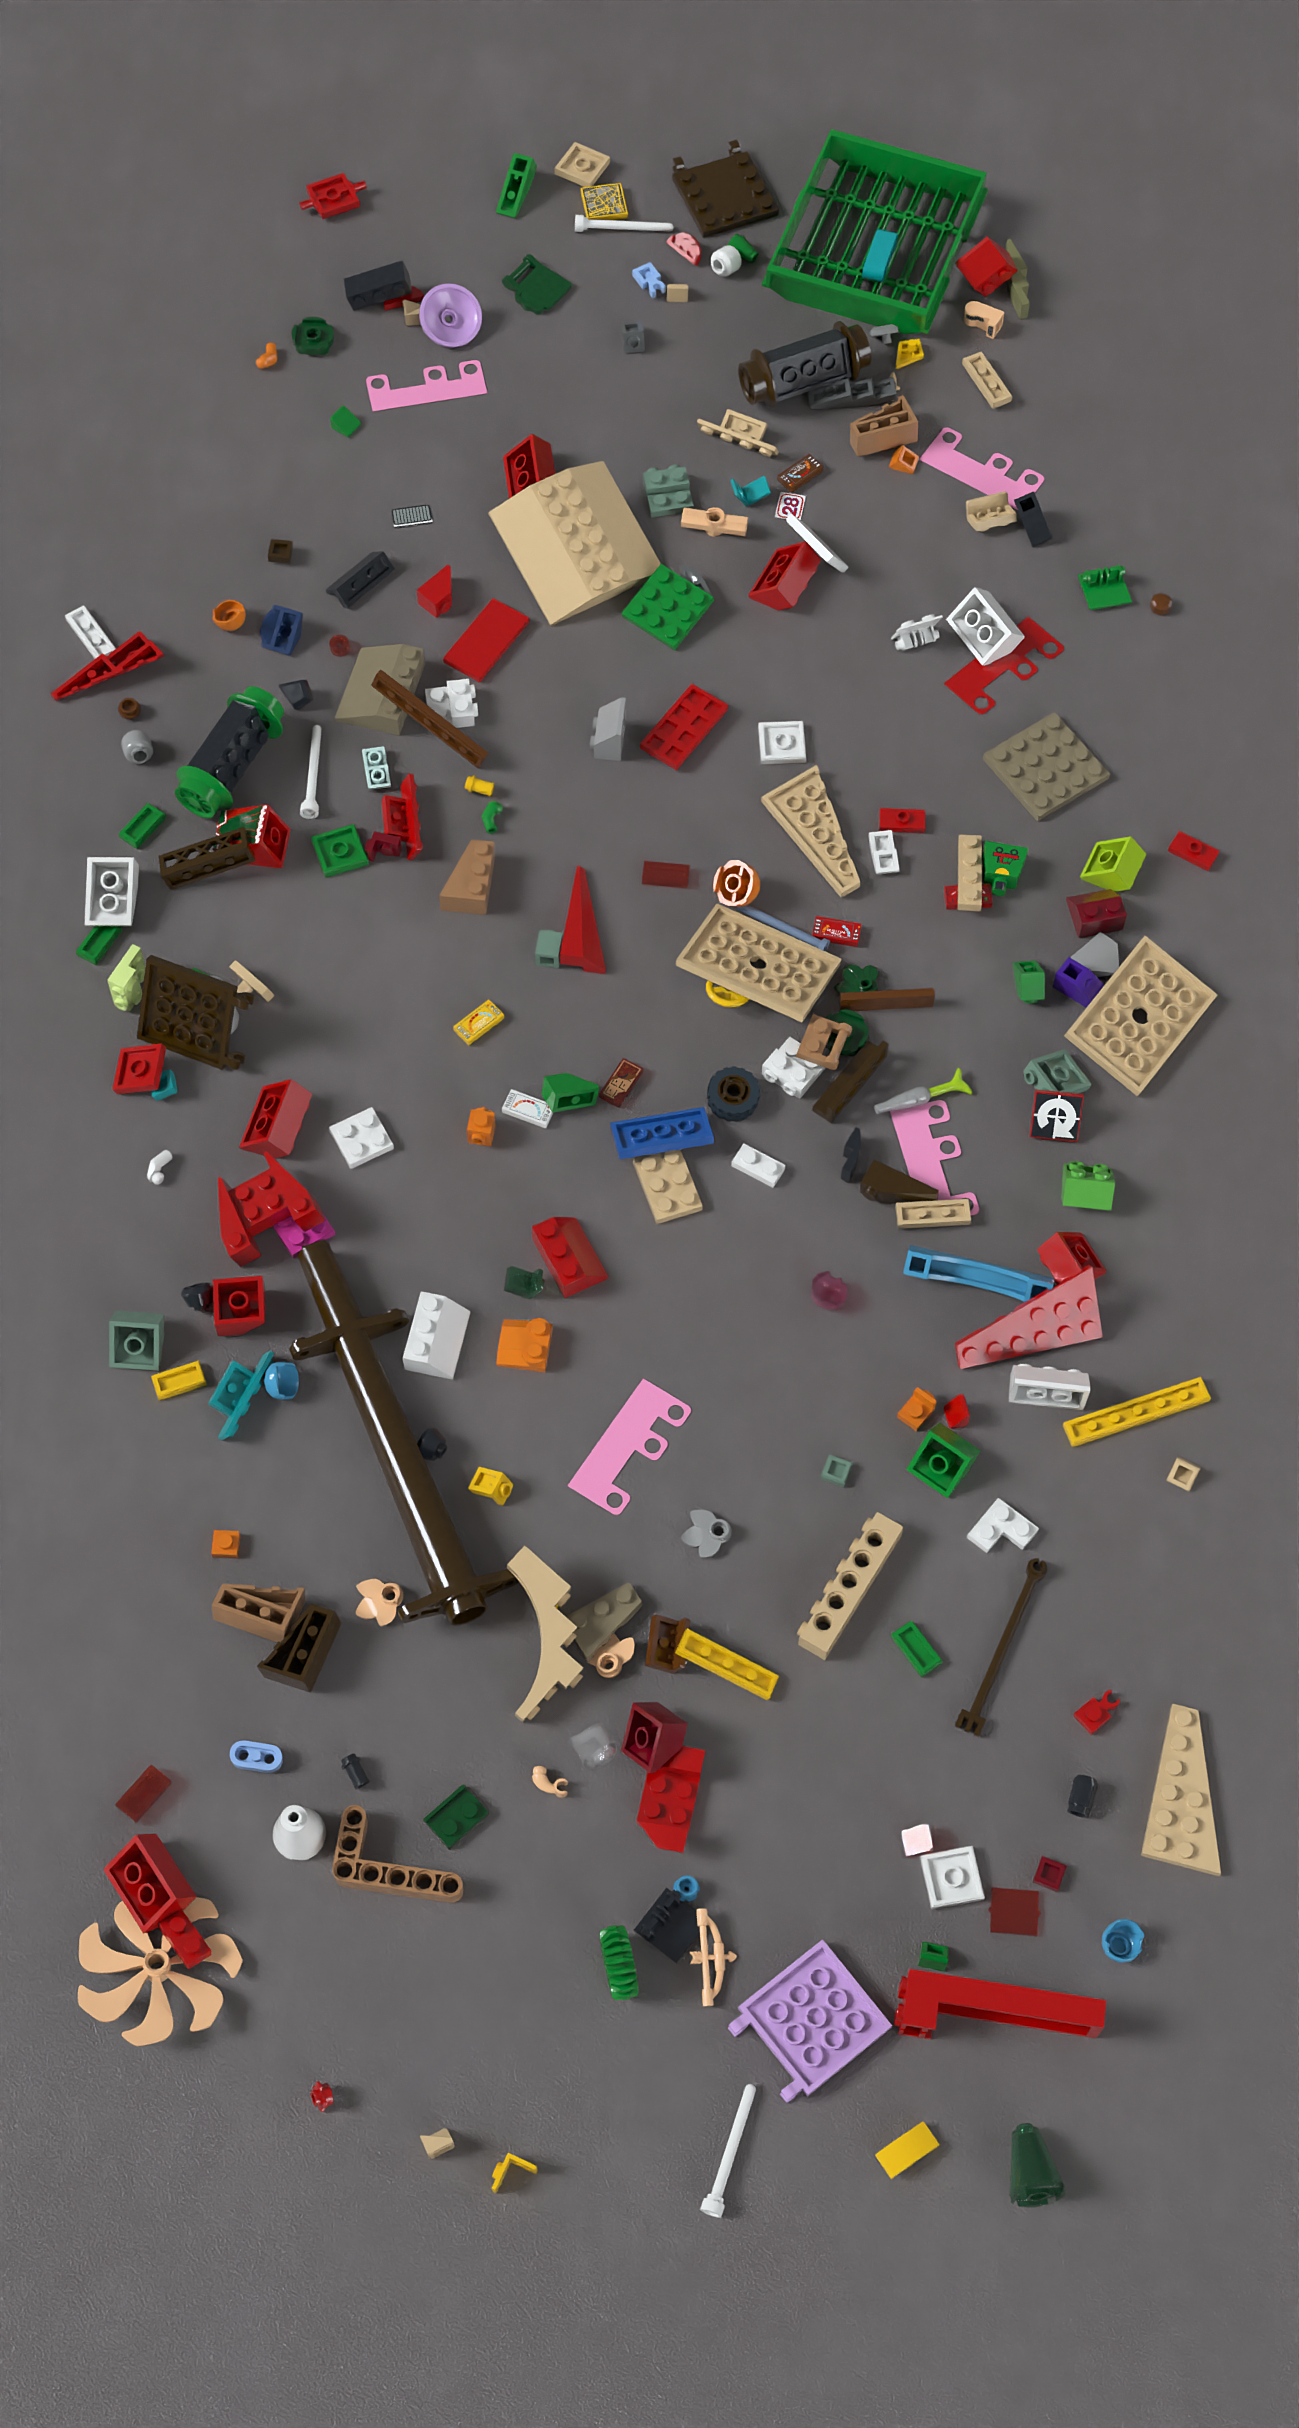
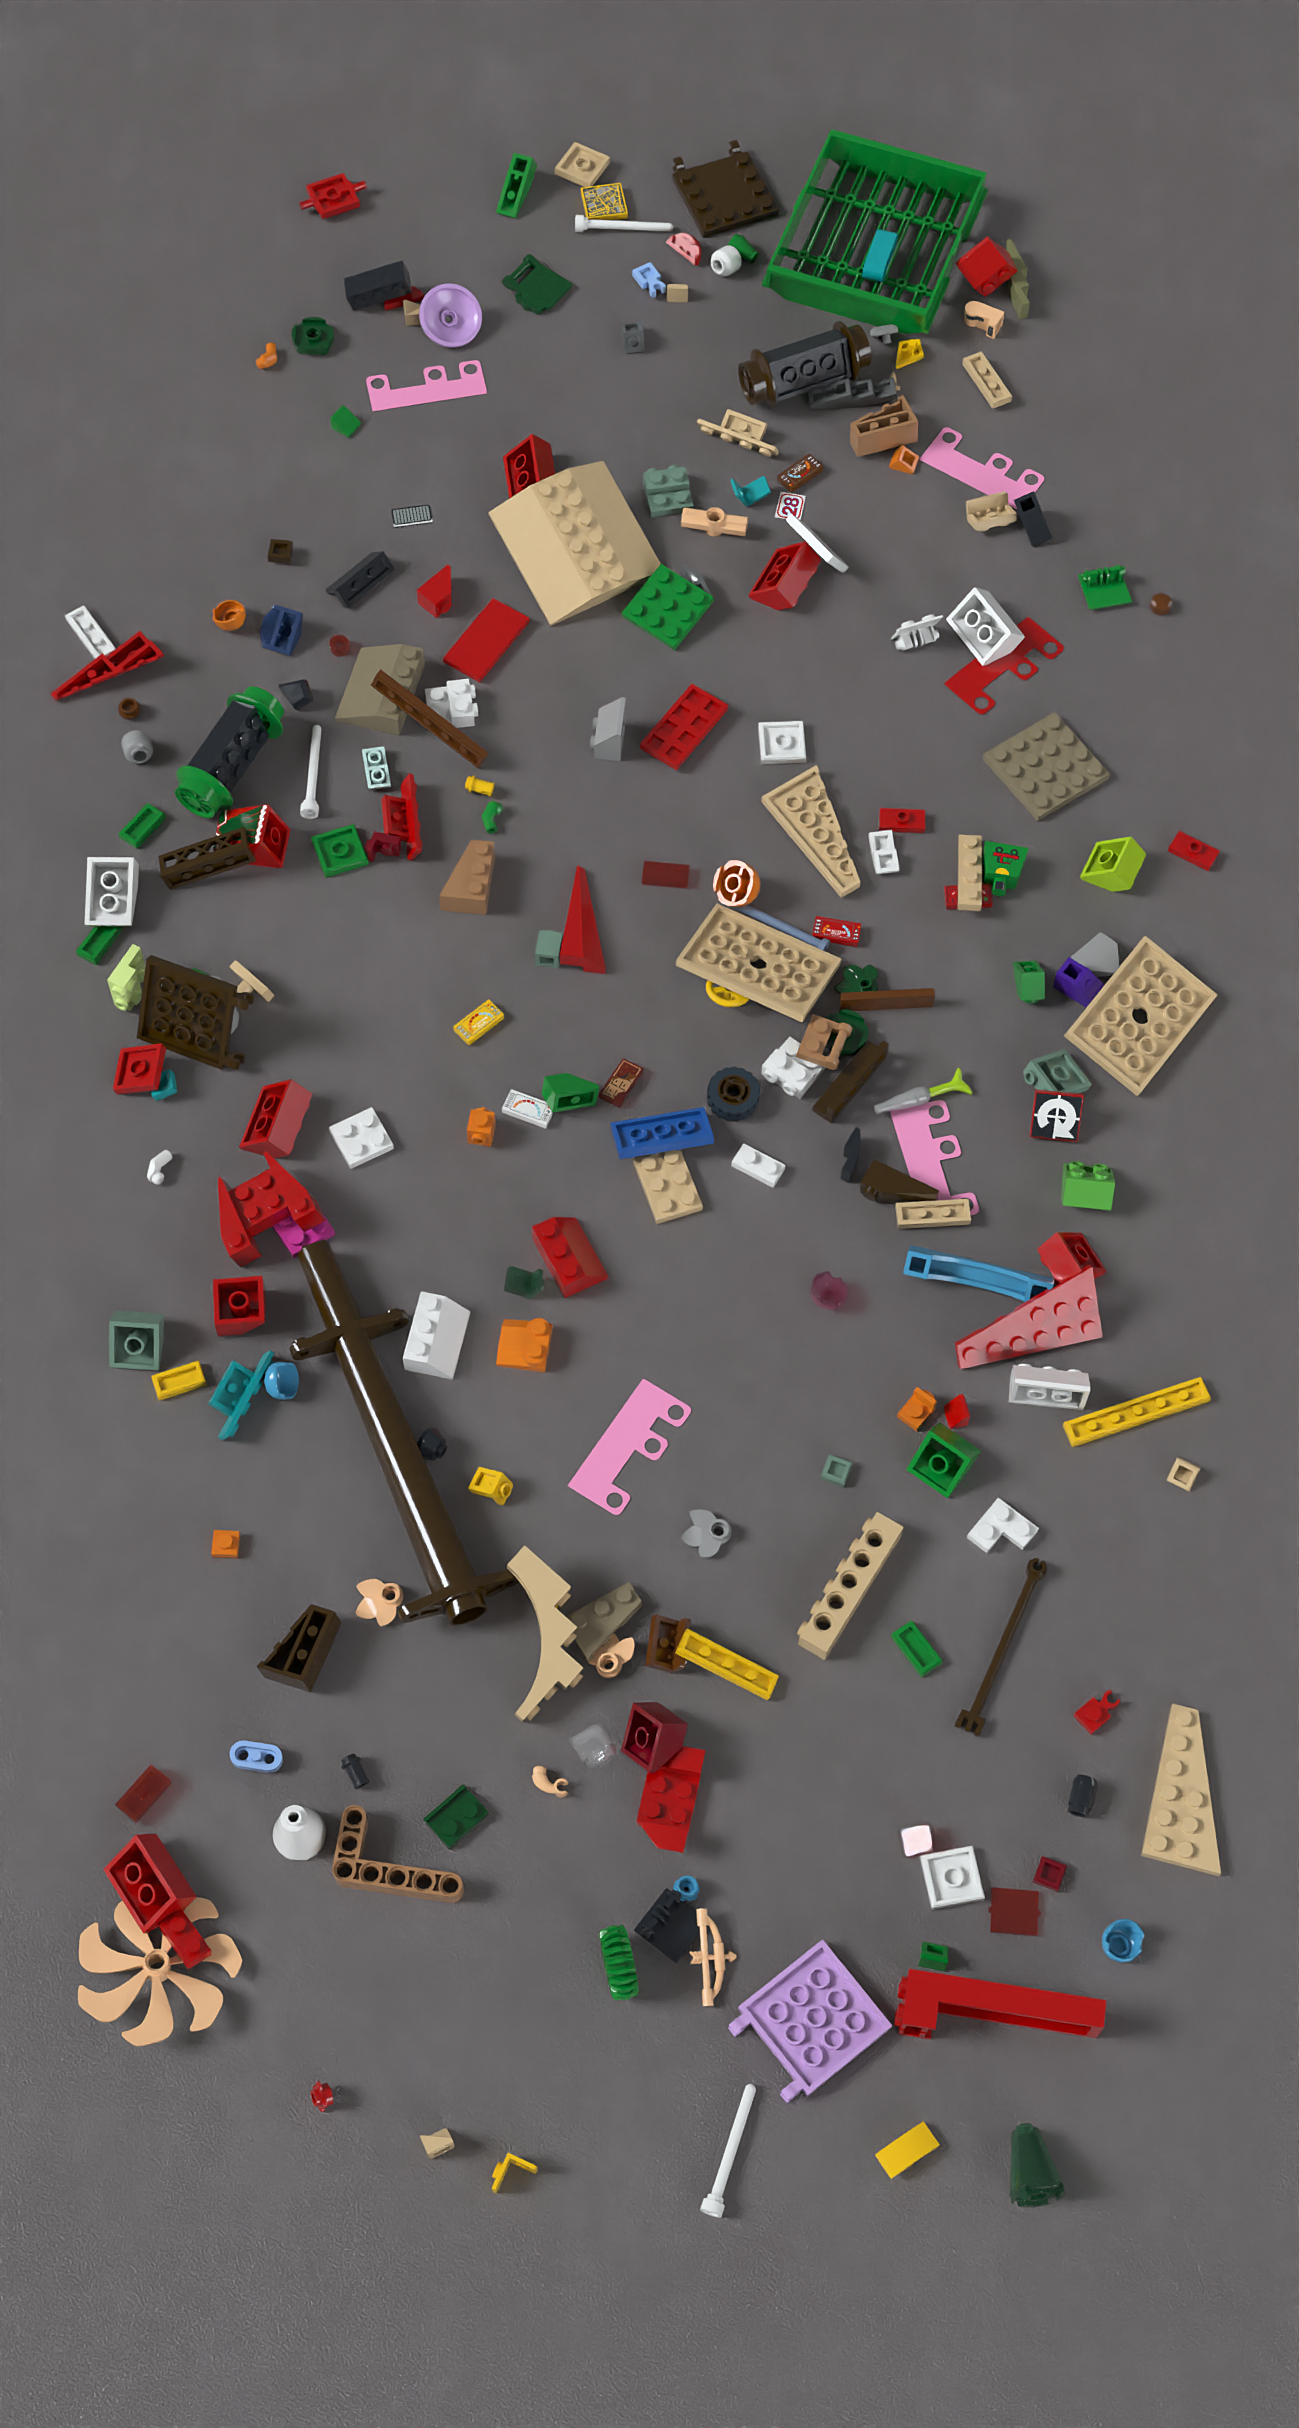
black cone [181,1282,213,1311] -> none
medium nougat wedge [212,1584,305,1642] -> none
dark red slope [1066,889,1127,938] -> none

